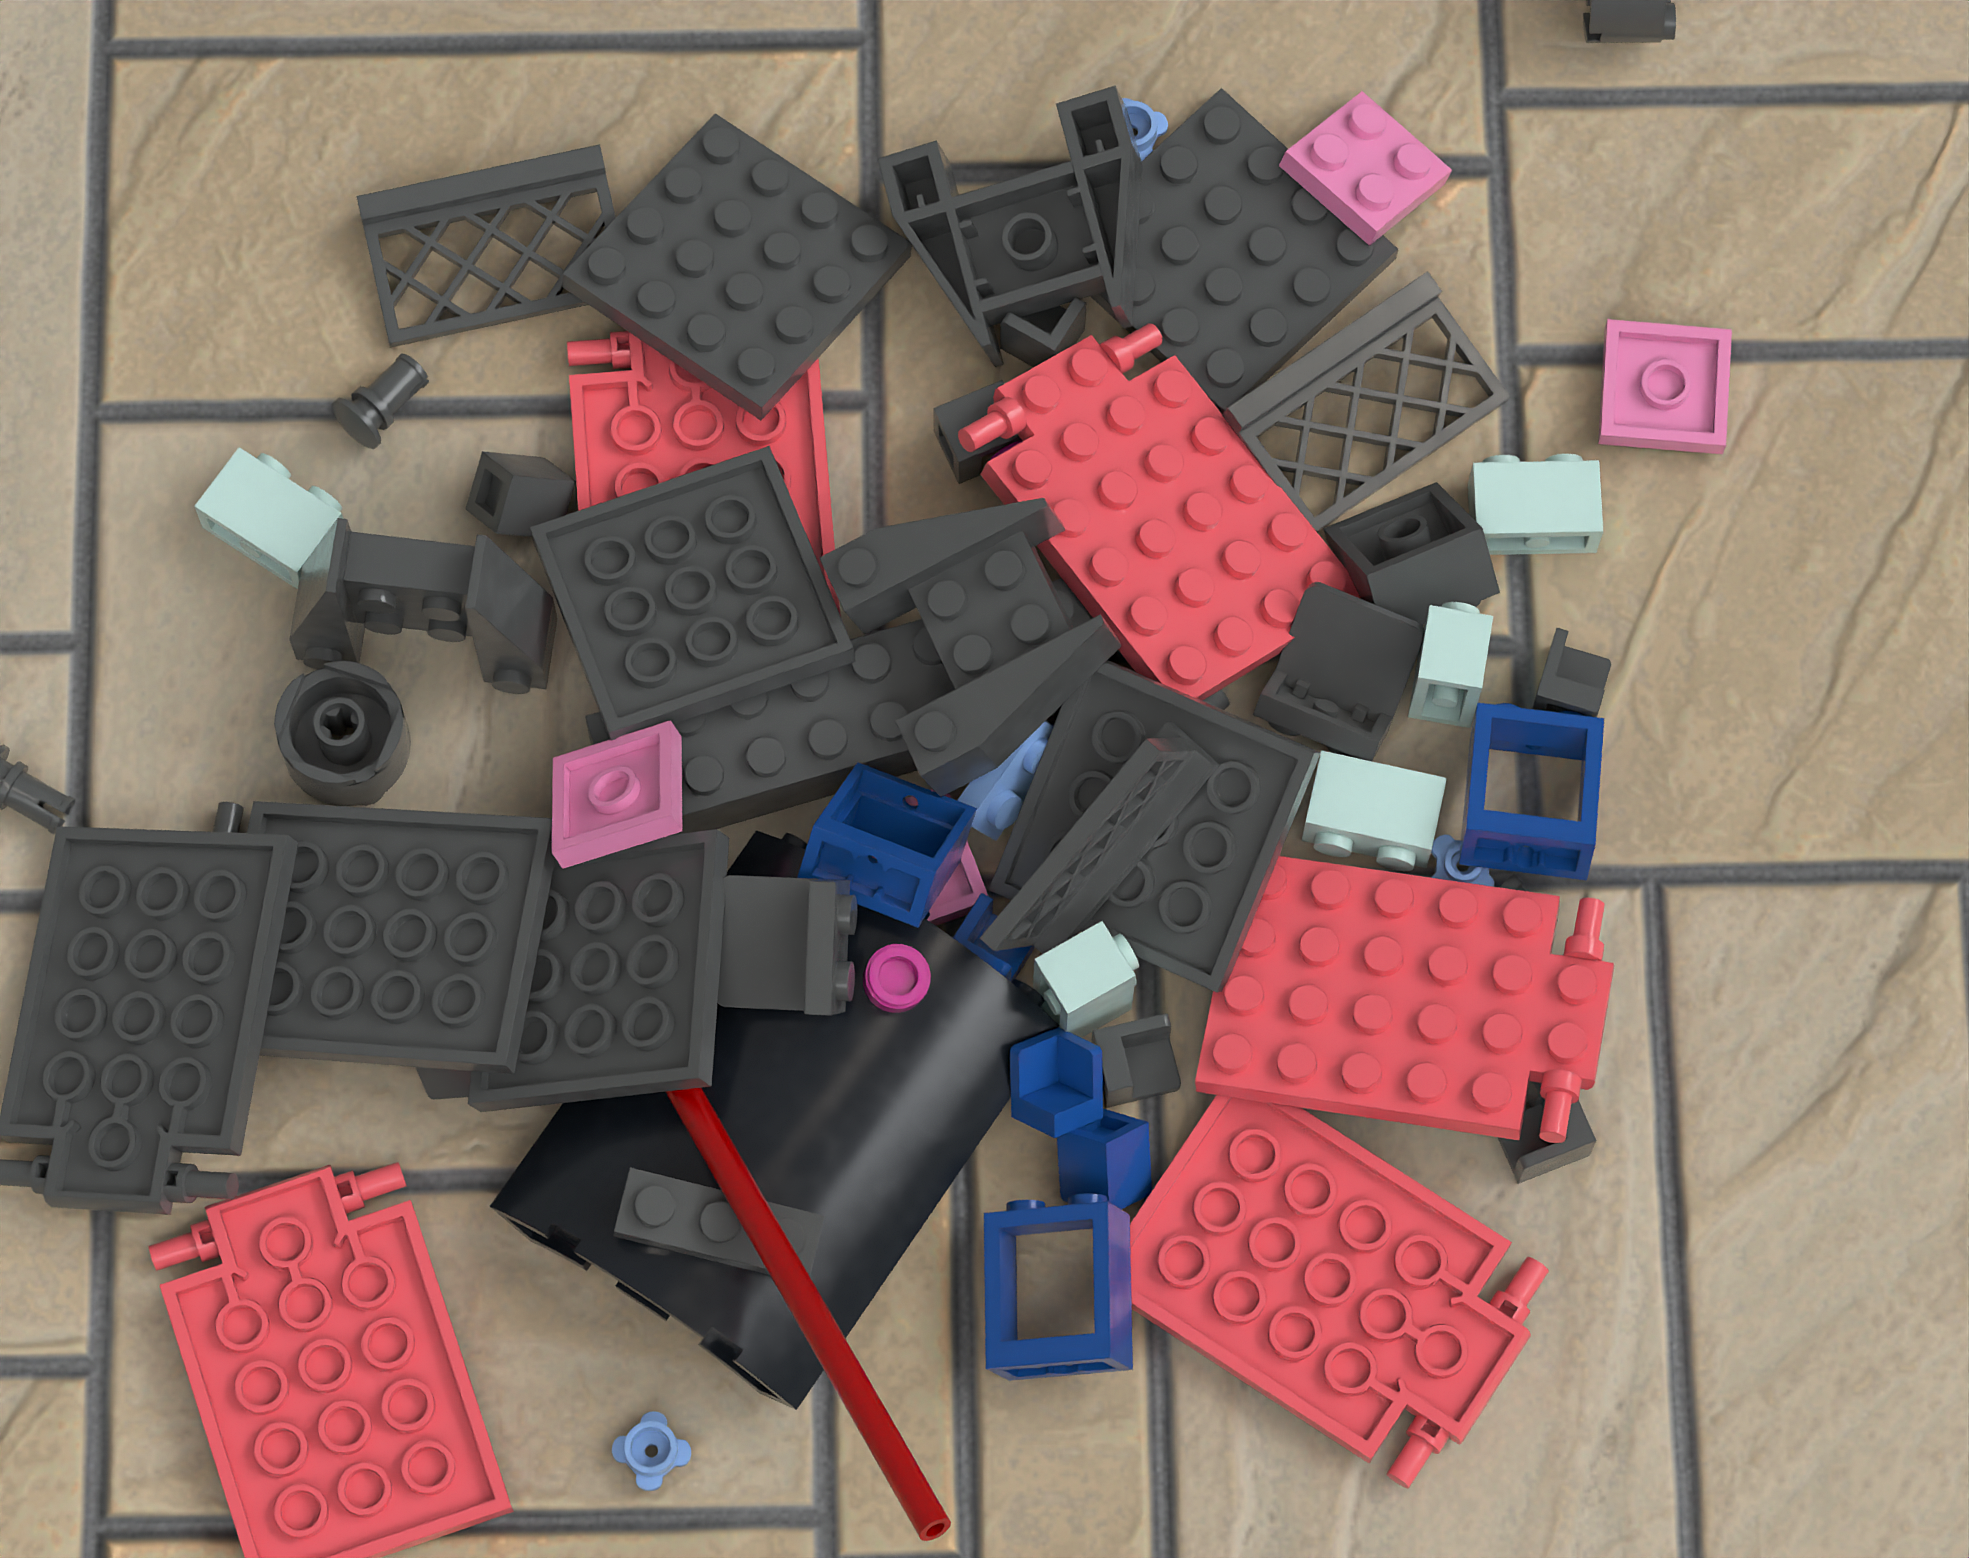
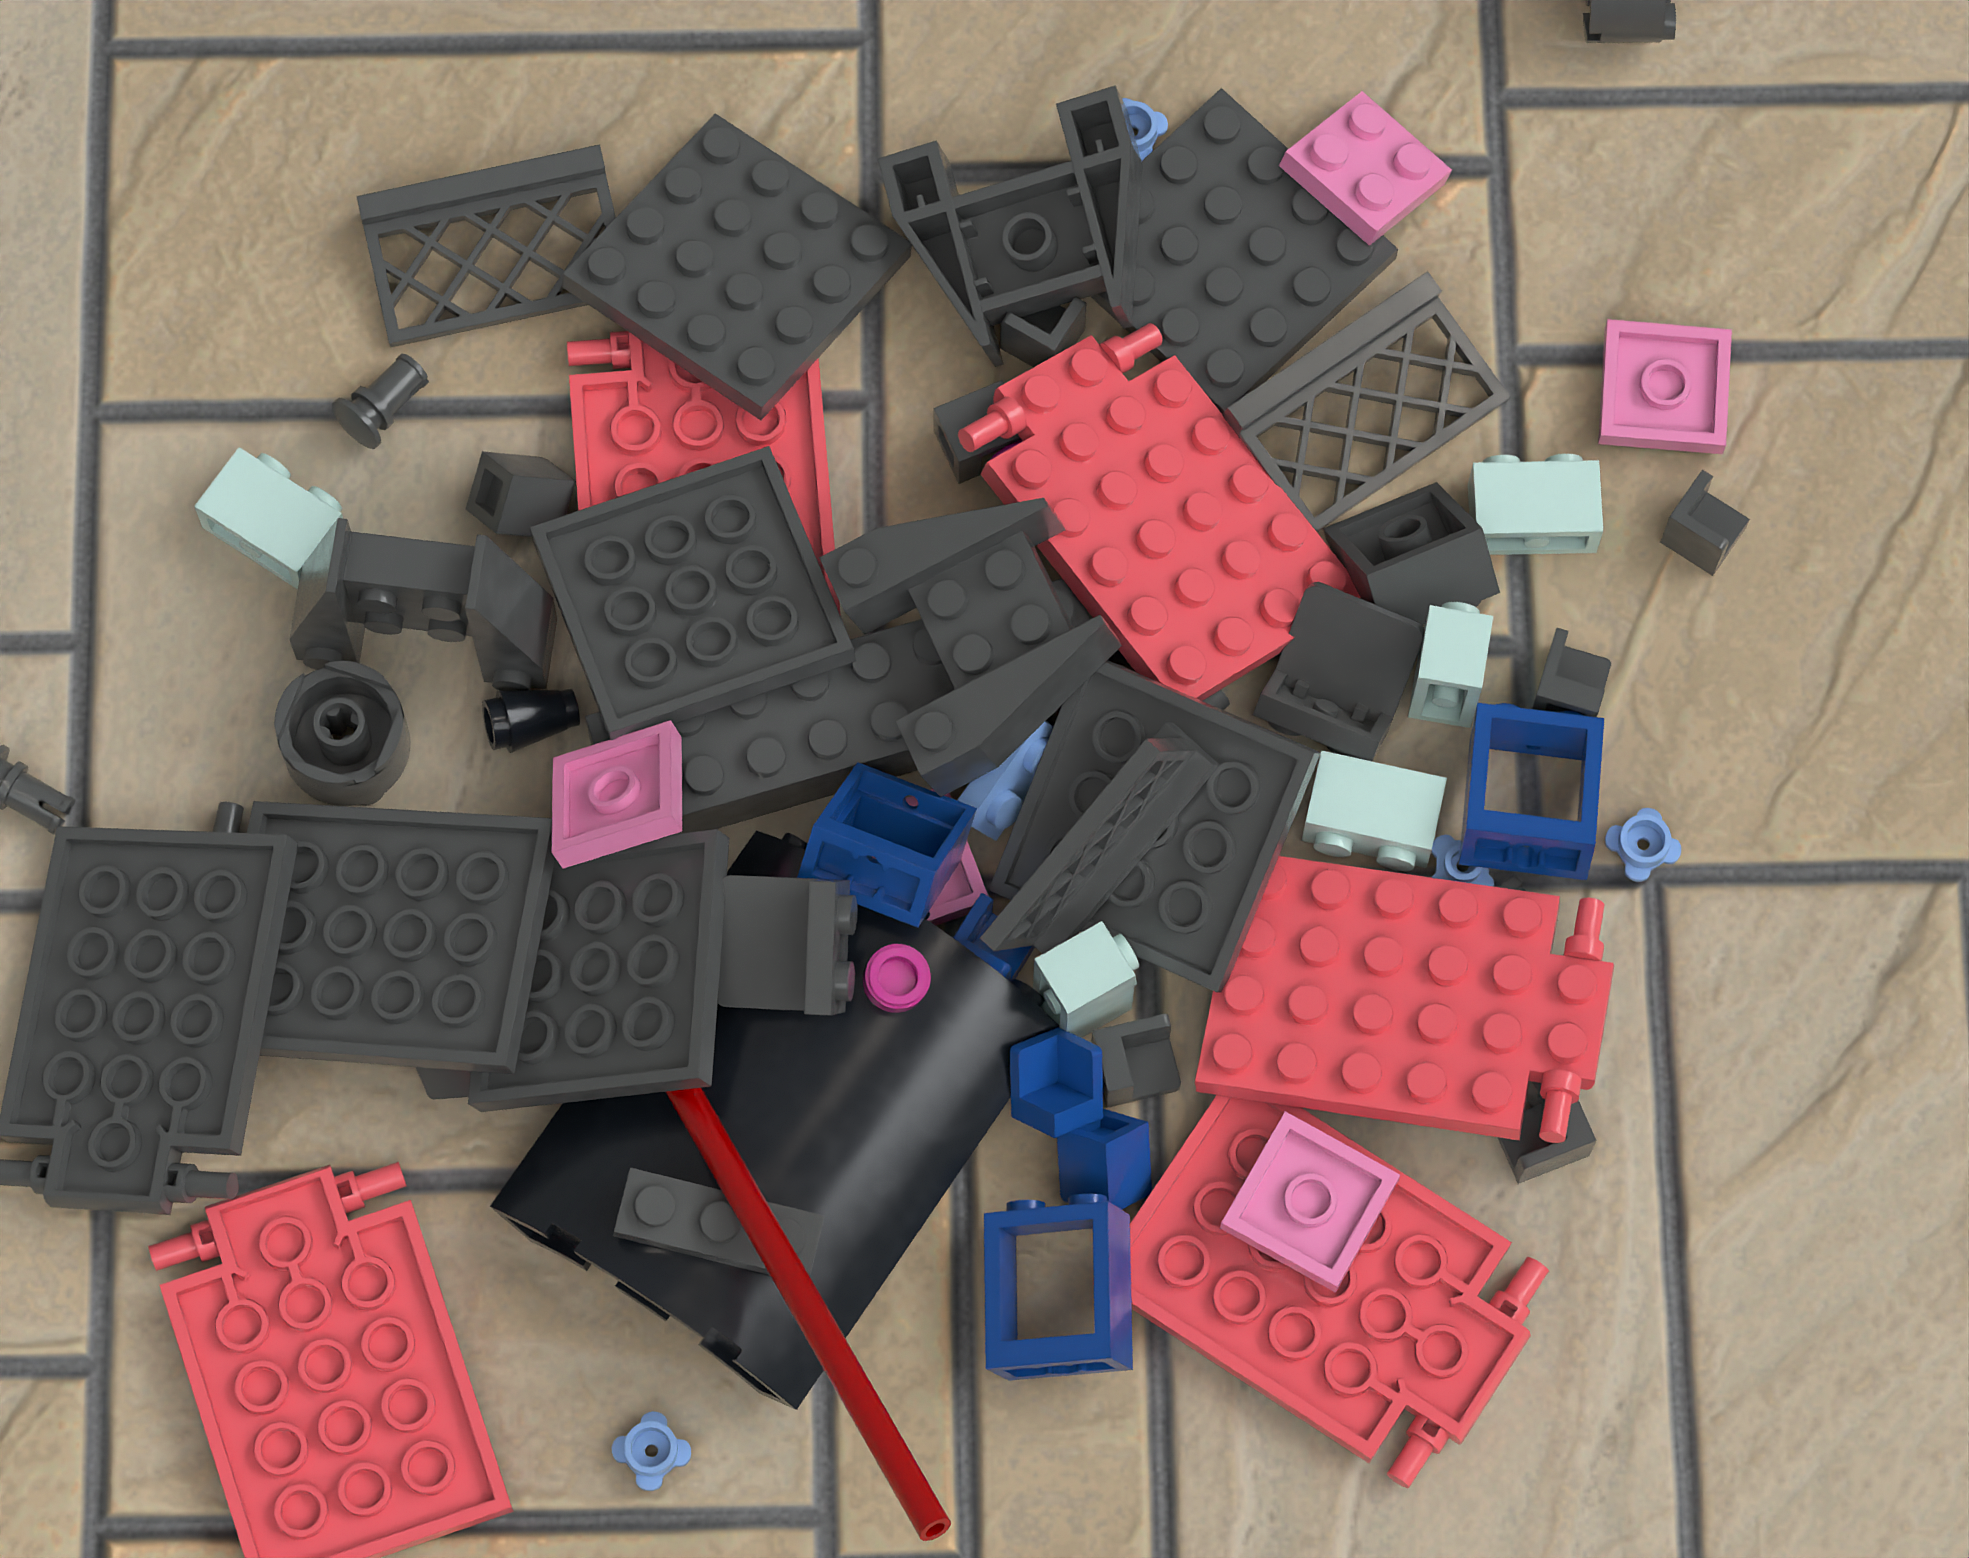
none -> black cone [482,689,580,753]
none -> bright pink plate [1220,1111,1400,1293]
none -> light blue plate [1605,808,1681,882]
none -> dark grey panel [1660,470,1750,576]

